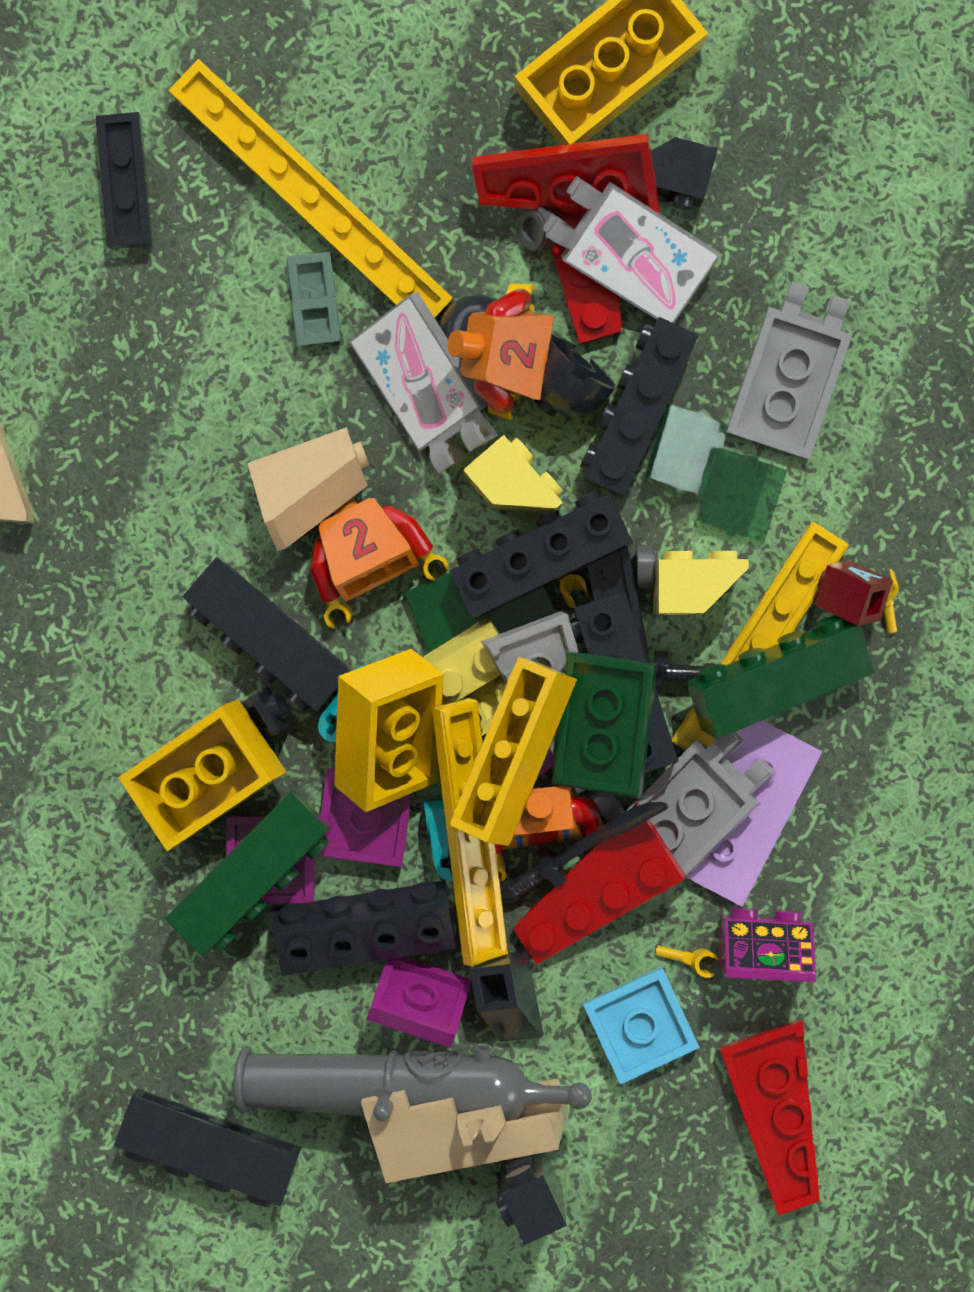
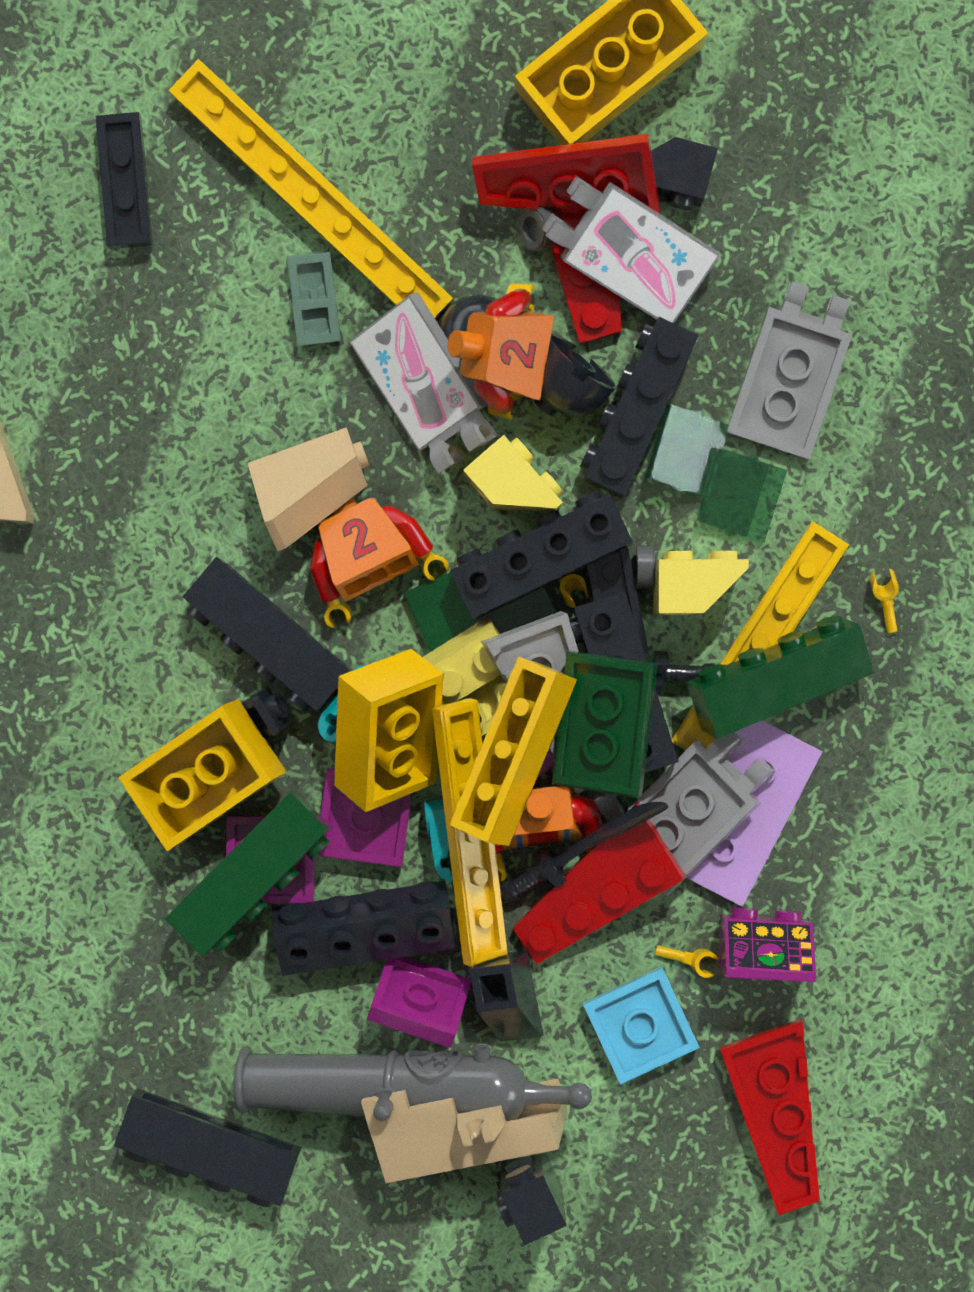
dark red brick [815,560,894,626] -> none

